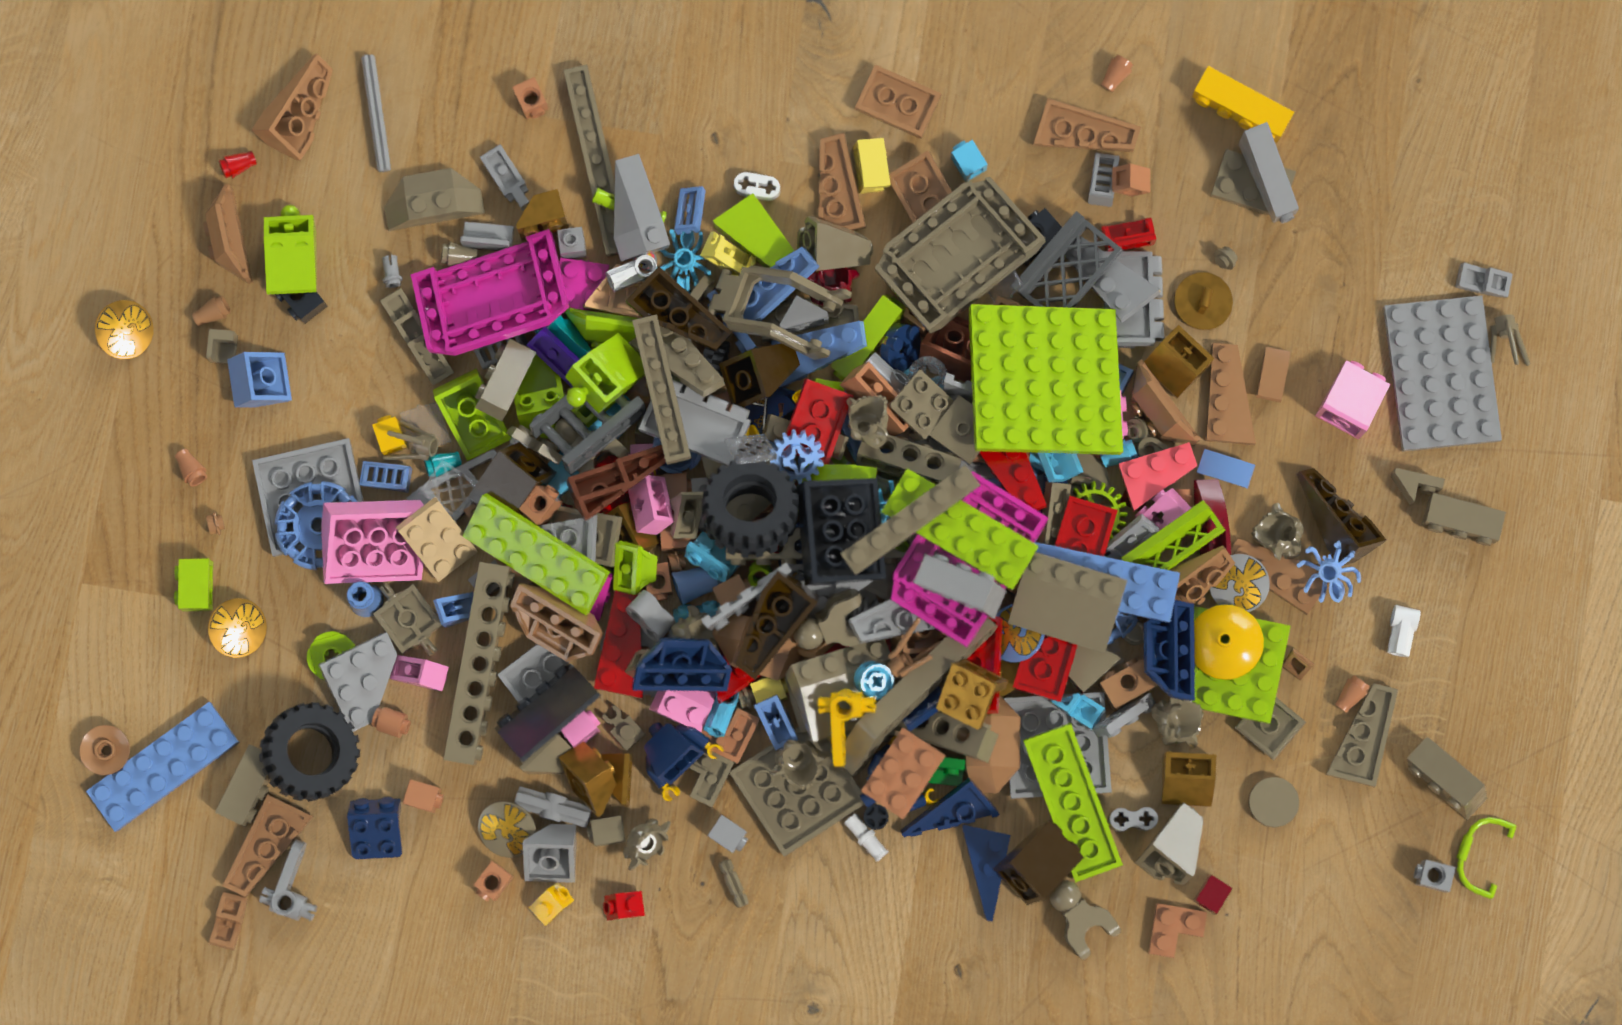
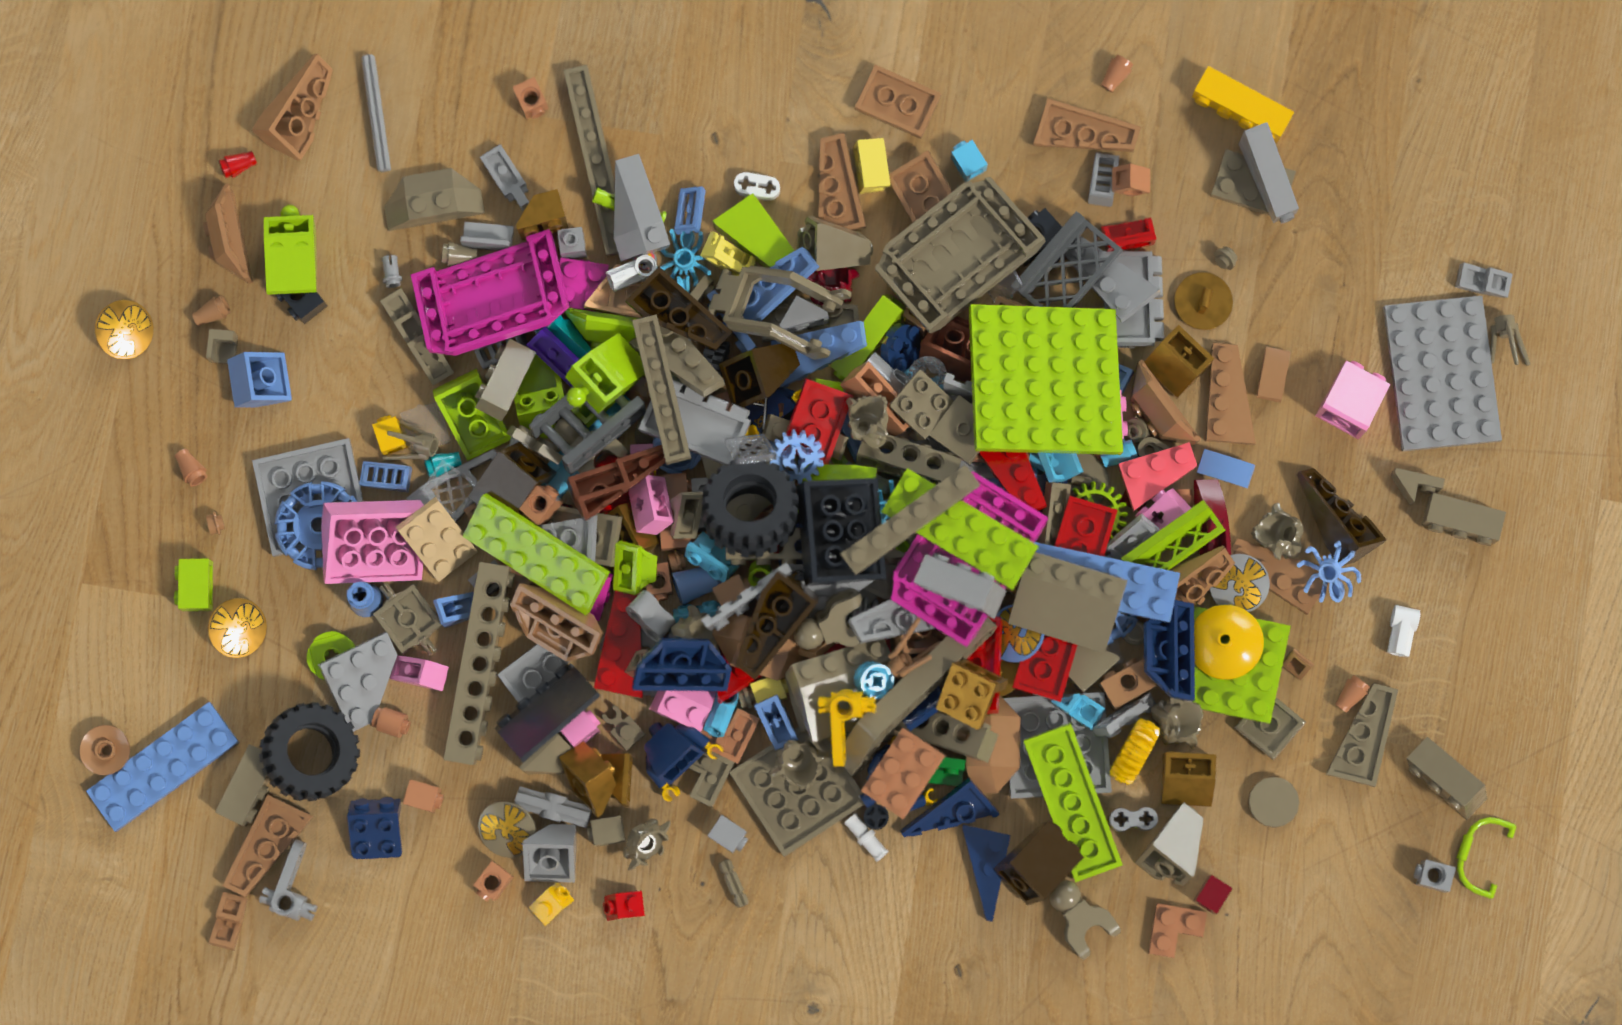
none -> yellow gear [1110,718,1160,785]

